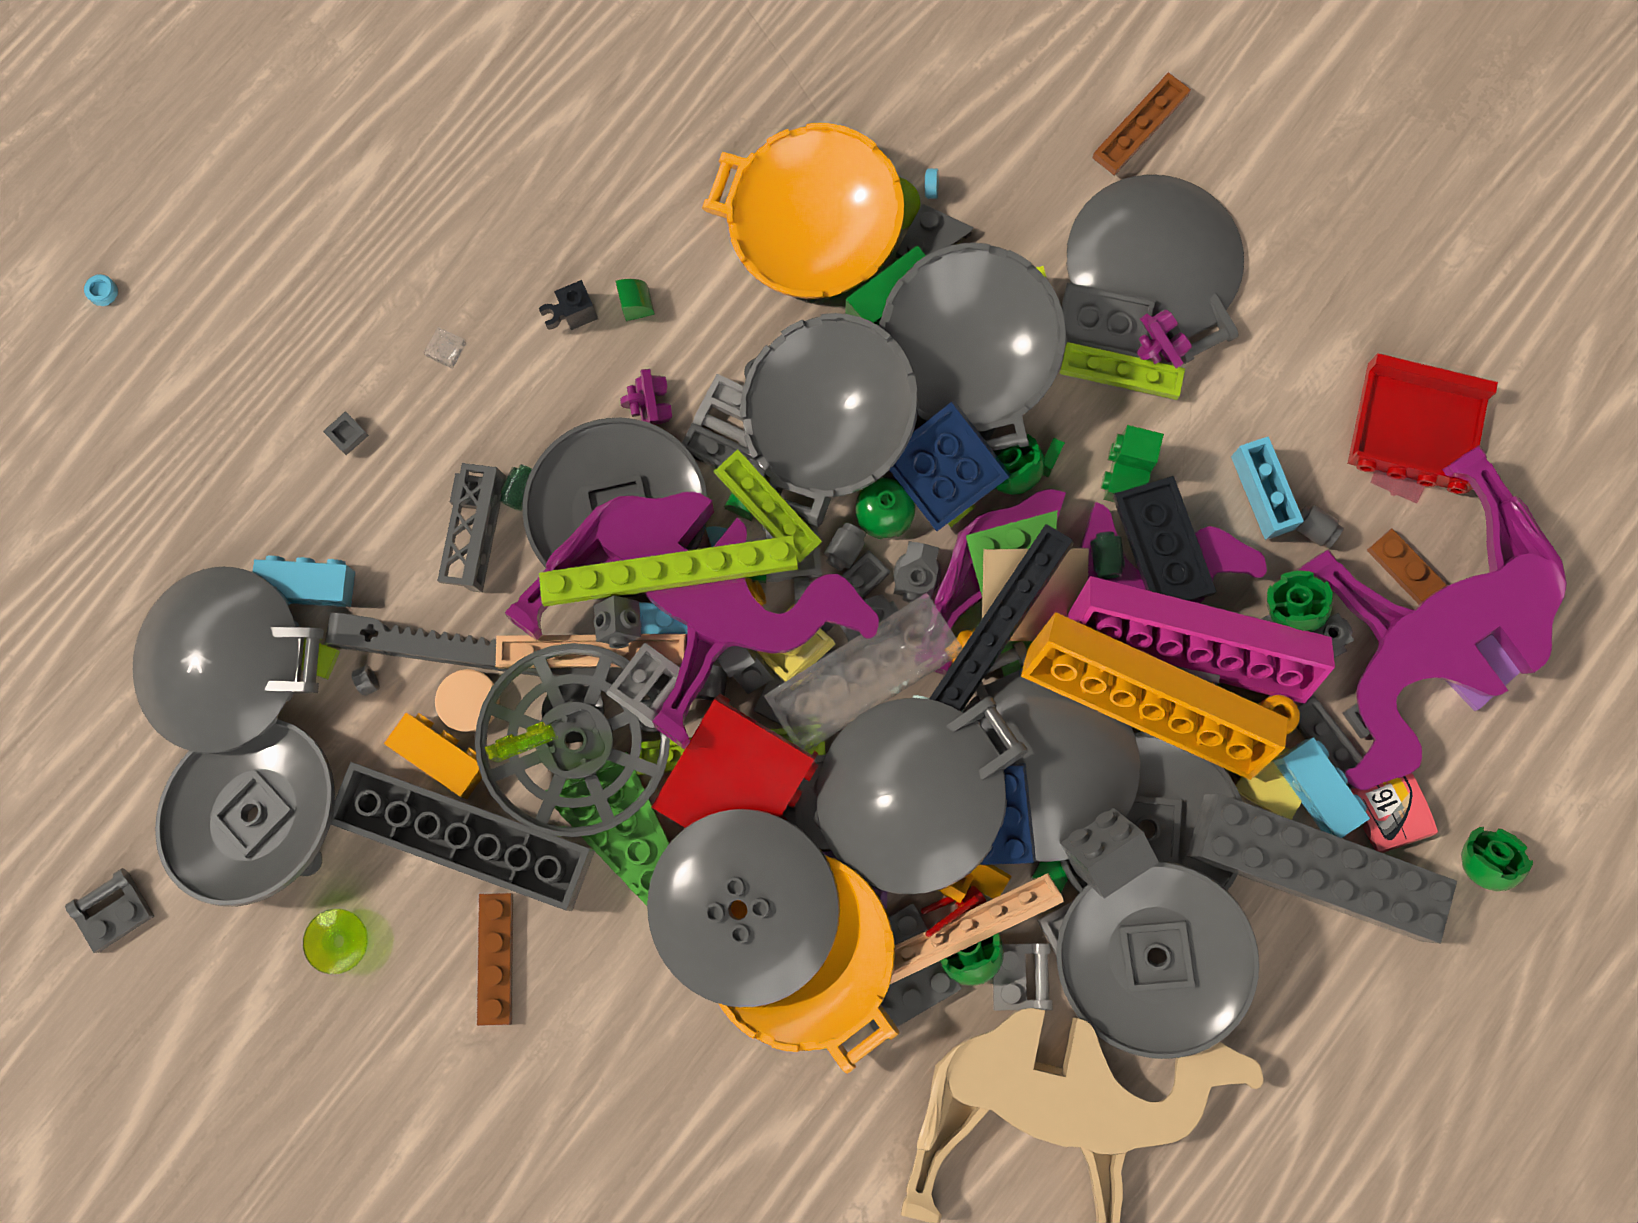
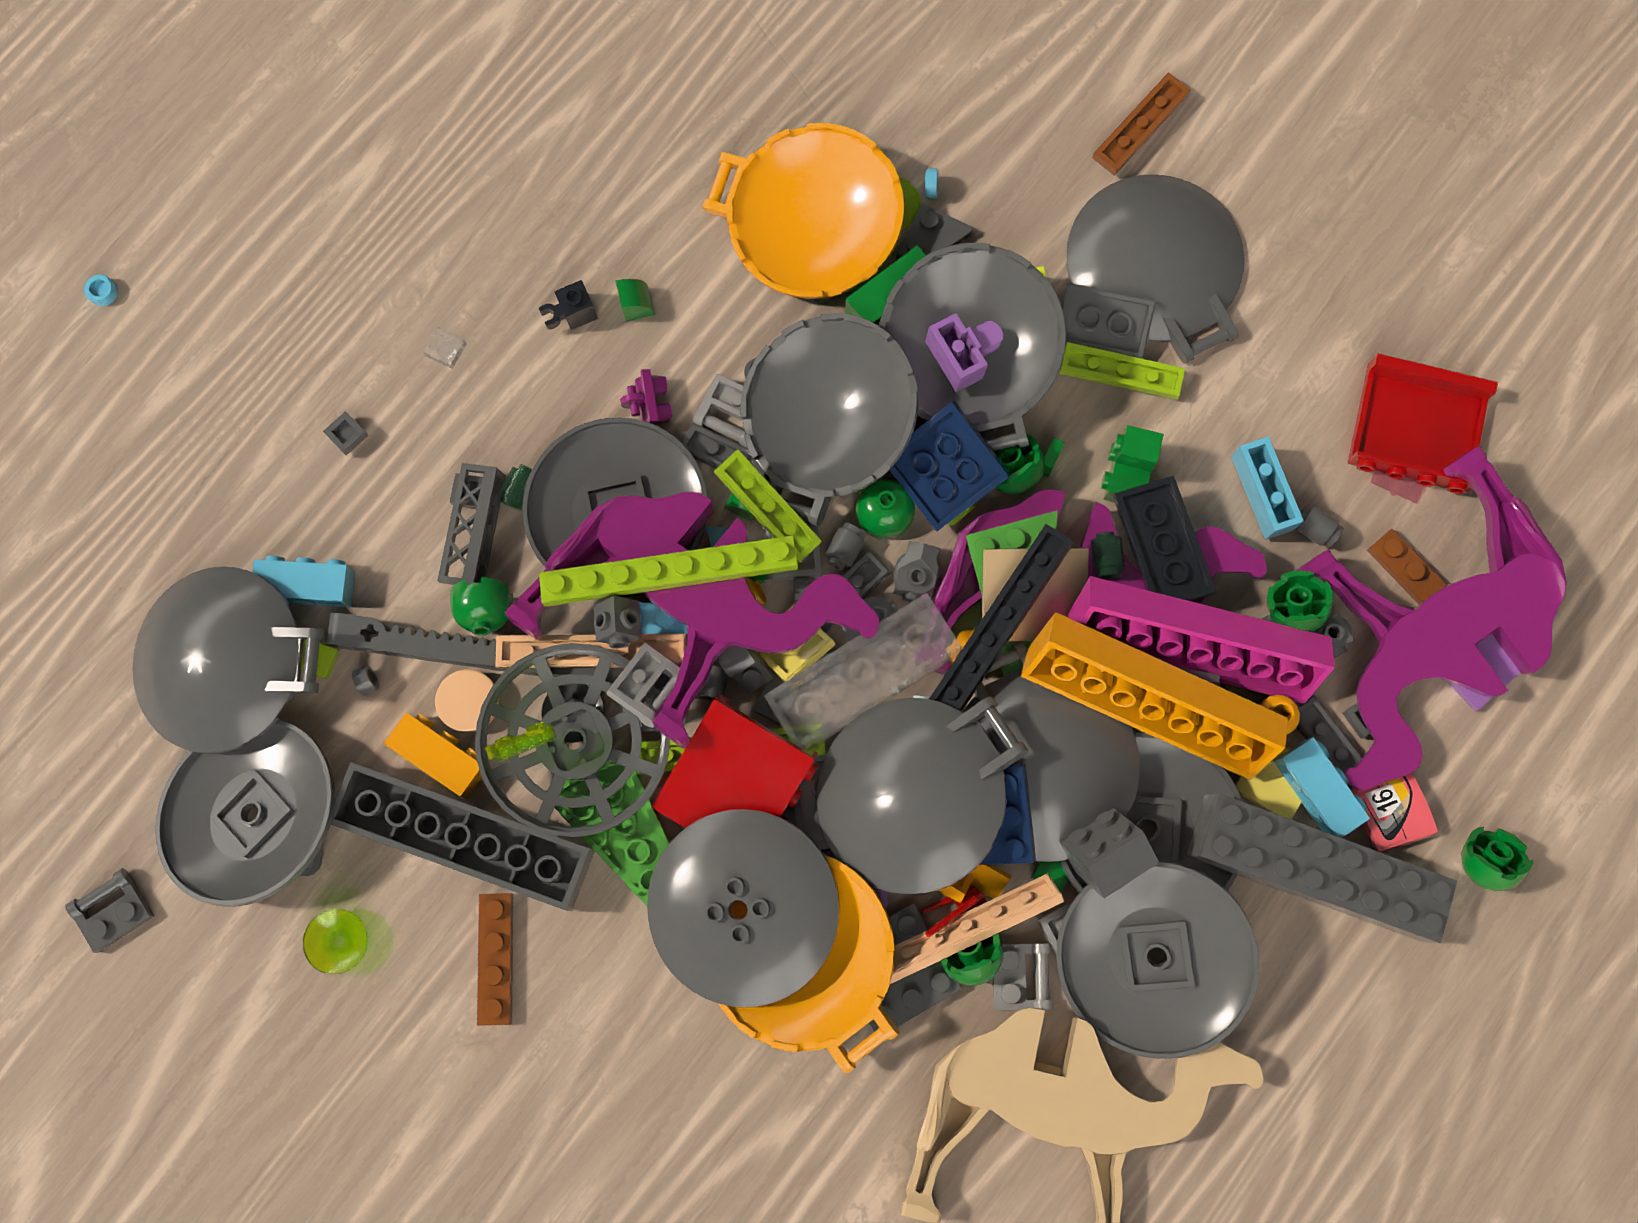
magenta hips [1137,310,1192,369] -> none
none -> green cylinder [450,577,513,636]
none -> medium lavender brick [925,313,1003,392]

